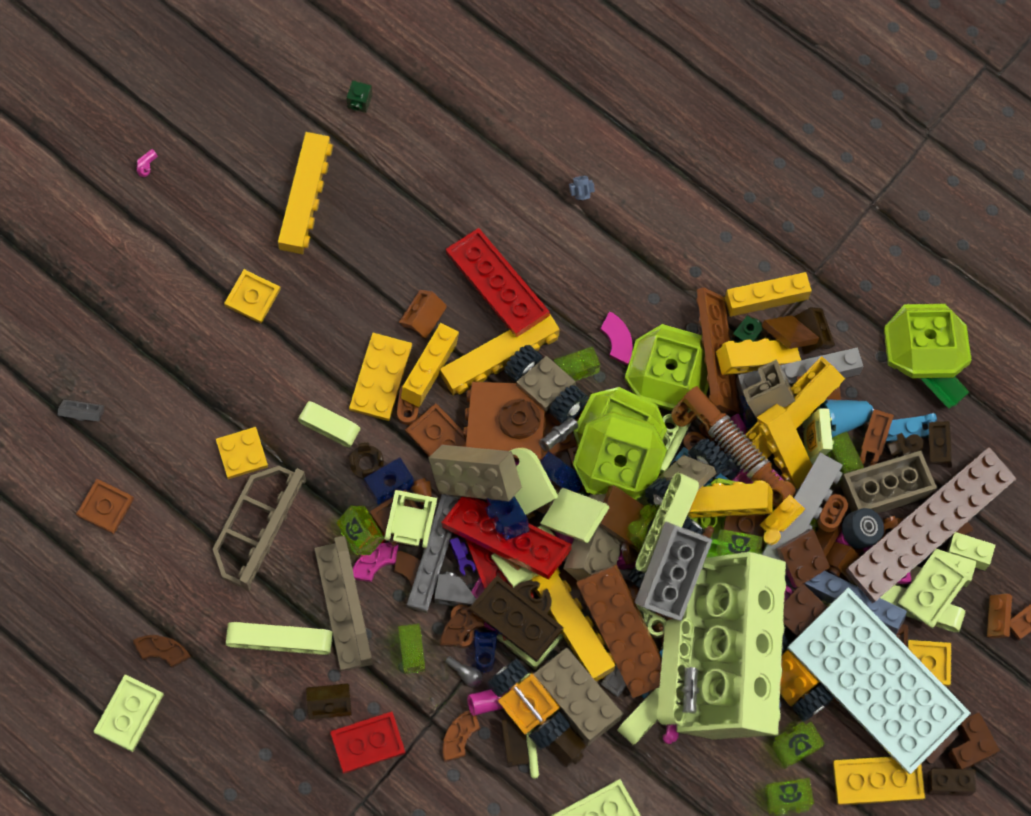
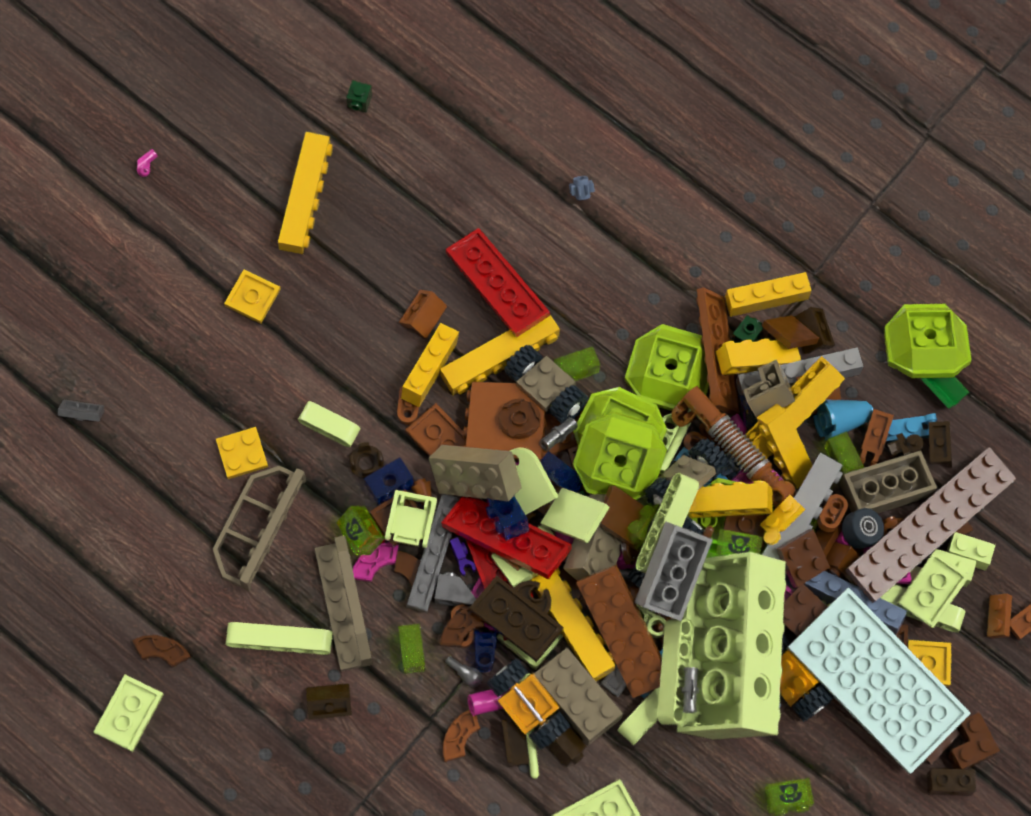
dark orange tile [76,479,134,535] -> none
red plate [330,712,406,774] -> none
yellow plate [349,333,412,421] -> none
dark pink tile [600,311,633,366] -> none
dark pink arm [663,725,679,744] -> none
clear neon green brick [772,722,825,769] -> none
yellowish green container [802,409,834,464] -> none
yellow plate [833,757,925,805] -> none

